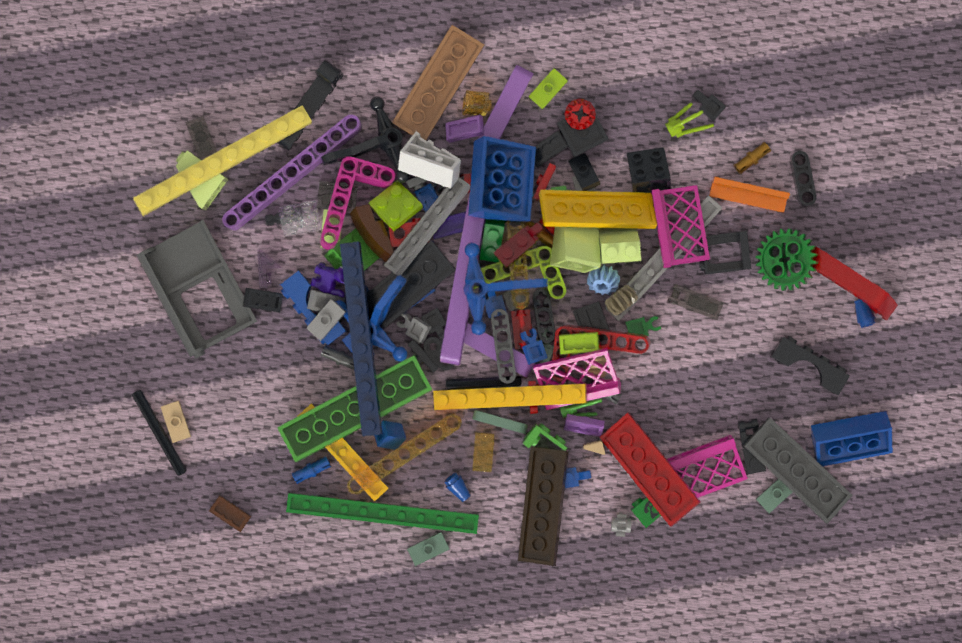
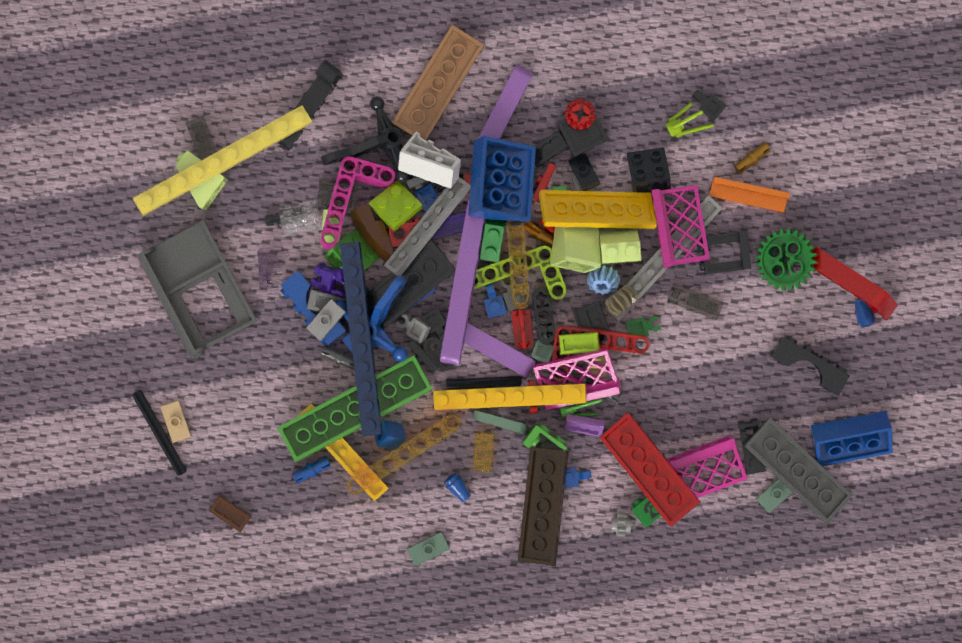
medium lavender beam [222,115,362,230] -> none
black plate [243,288,283,312] -> none
green plate [286,493,479,534] -> none
medium lavender plate [445,115,484,143] -> none
clear yellow brick [462,90,492,116] -> none
blue piece [463,242,548,335] -> none
dark grey beam [491,309,516,383] -> none
dark red hinge [494,222,543,268] -> none
blue plate [520,328,548,365] -> none
lime plate [528,68,568,110] -> none
tan slope [583,440,606,455] -> none
black beam [790,151,816,206] -> none

